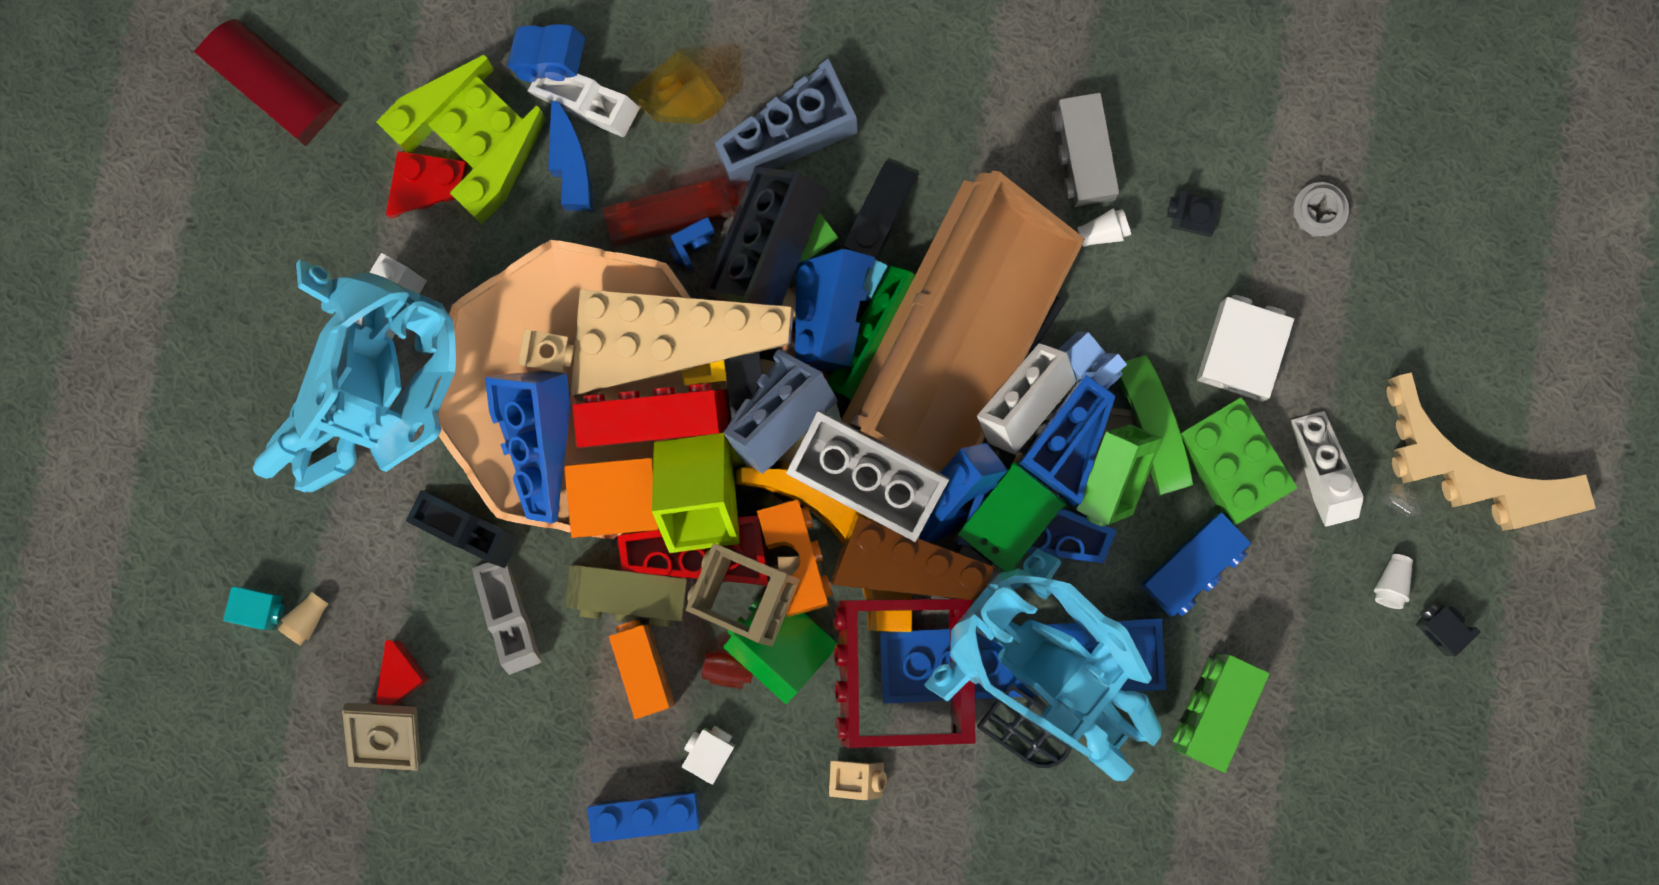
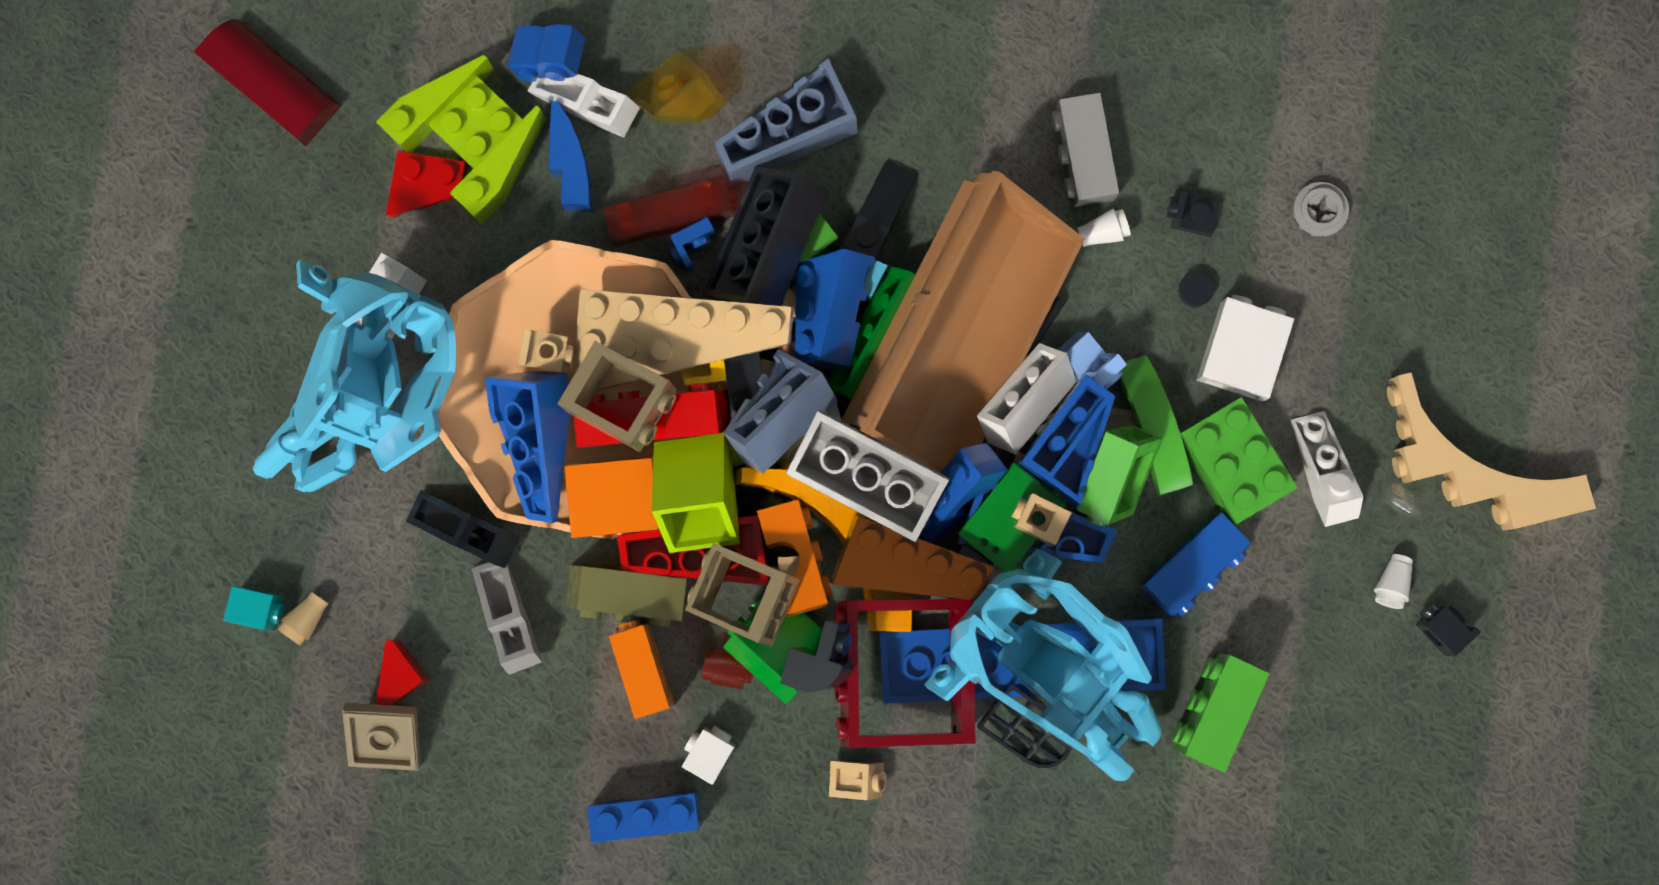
none -> dark tan window [557,341,677,452]
none -> black brick [780,620,855,692]
none -> tan brick [1011,493,1071,547]
none -> black tile [1178,272,1215,308]

